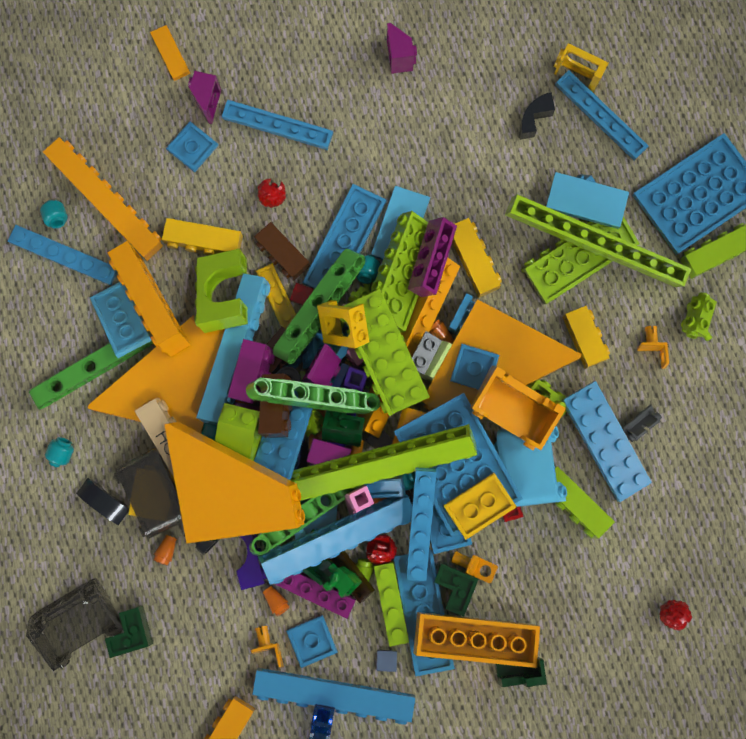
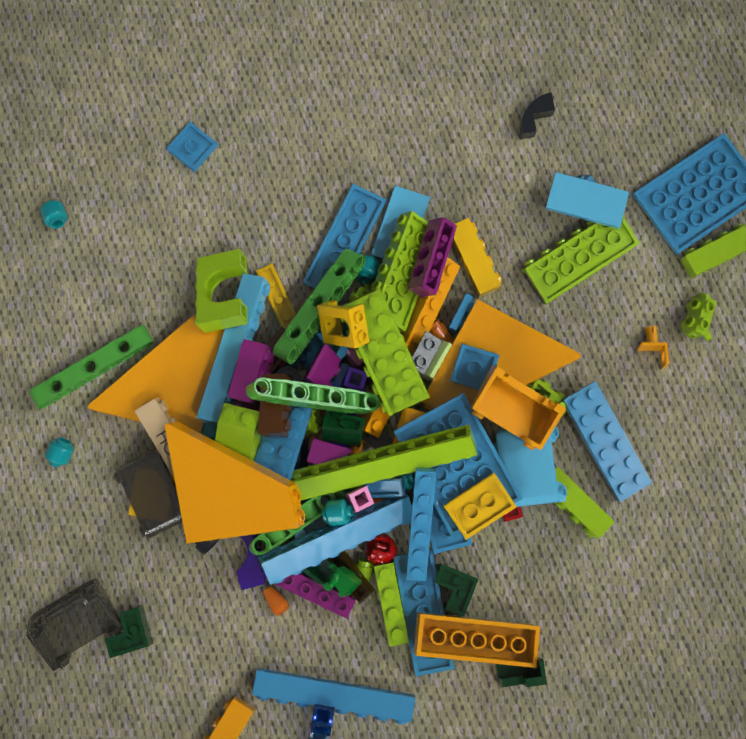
dark azure plate [8,225,117,286] -> none
light orange brick [43,137,163,261] -> none
black brick [76,478,129,526] -> none
medium azure tile [90,282,152,358] -> none
light orange brick [107,241,191,357] -> none
light orange tile [150,25,190,81] -> none
orange cone [153,535,177,566] -> none
yellow brick [162,218,243,255] -> none
magenta slope [188,71,221,124] -> none
dark azure plate [222,100,333,150] -> none
light orange bracket [251,626,284,668] -> none
reddish brown brick [254,222,310,281] -> none
red piece [258,178,286,208] -> none
dark azure tile [286,615,338,668] -> none
red tile [289,283,314,306] -> none
sand blue tile [377,650,397,672] -> none
magenta slope [386,23,417,74] -> none
light orange bracket [452,551,498,584] -> none
lime brick [505,194,691,287] -> none
yellow panel [553,43,609,93] -> none
dark azure plate [555,70,648,161] -> none
yellow brick [562,305,610,369] -> none
dark grey hinge [622,404,662,442] -> none
red piece [659,600,692,631] -> none
none -> teal head [322,499,354,527]

